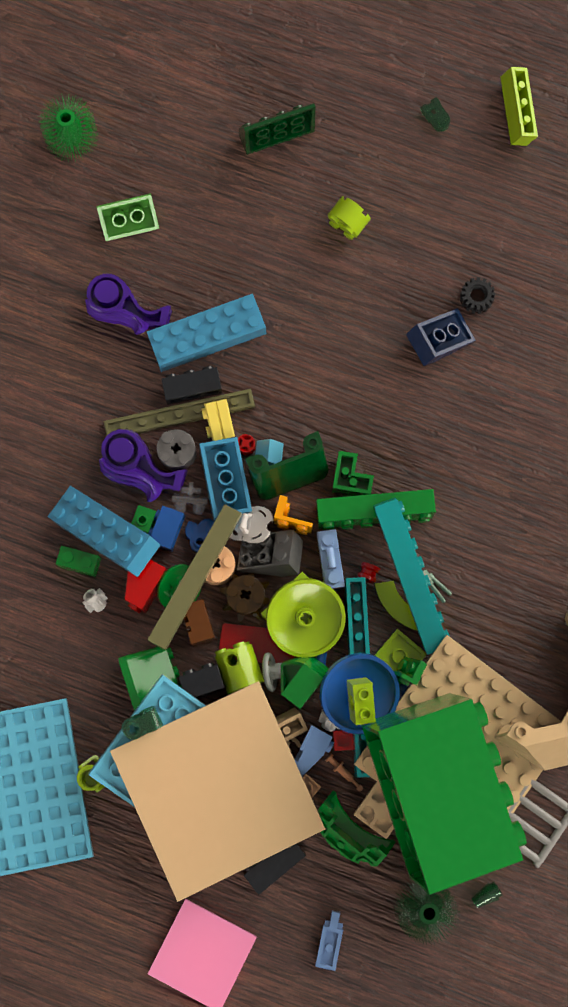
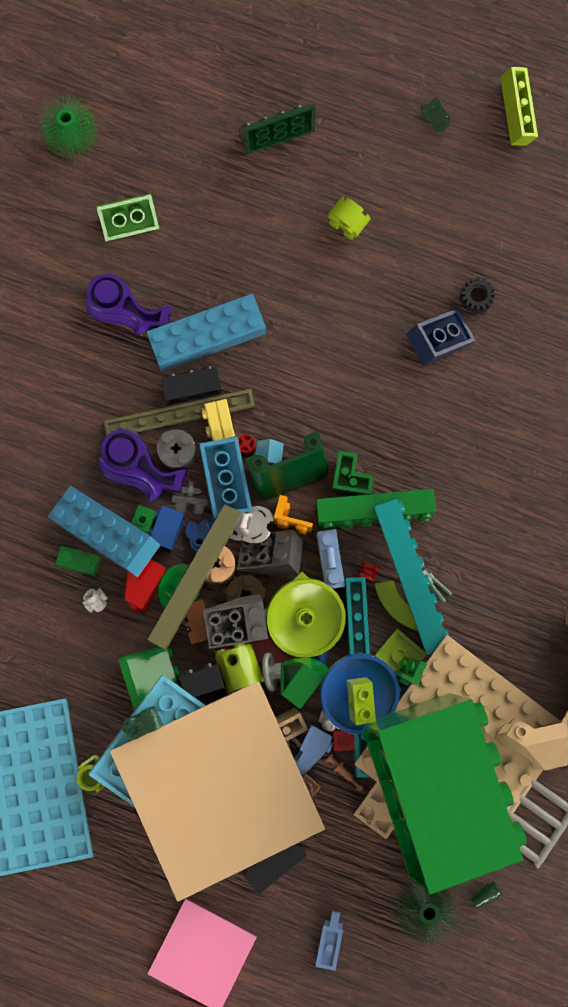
green windscreen [317,790,396,866] -> none
none -> dark grey slope [203,594,268,649]

